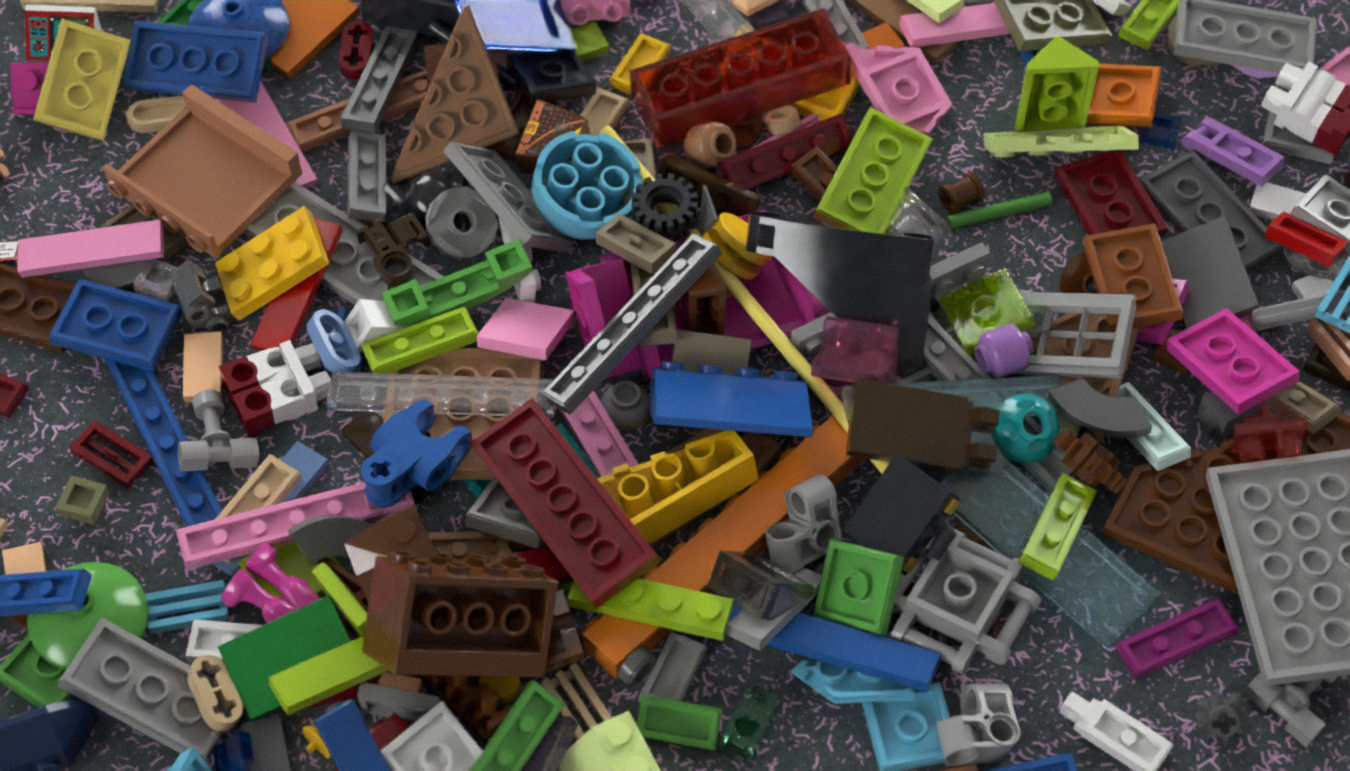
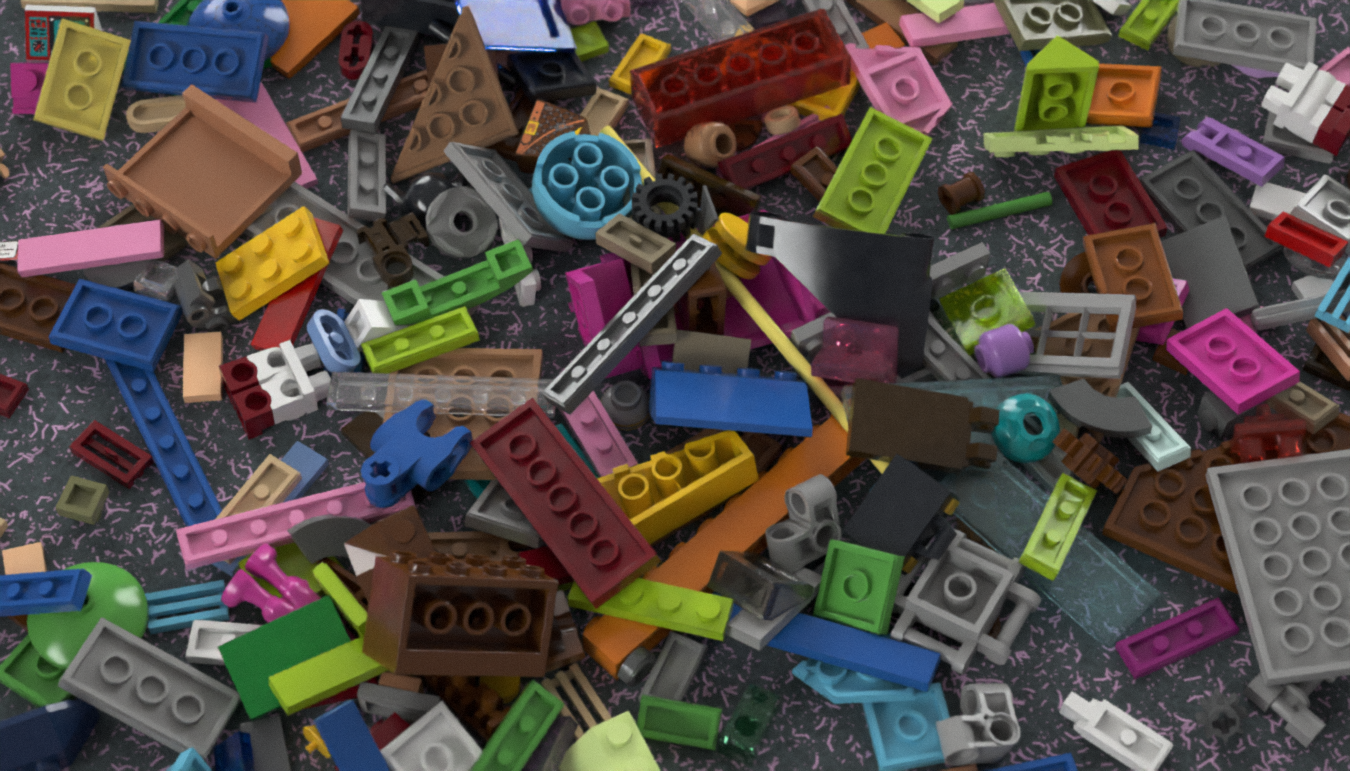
light grey bar [177,390,259,472] -> none
tan beam [187,655,243,732] -> none
bright pink tile [477,298,574,360] -> none
clear piece [888,186,952,245] -> none

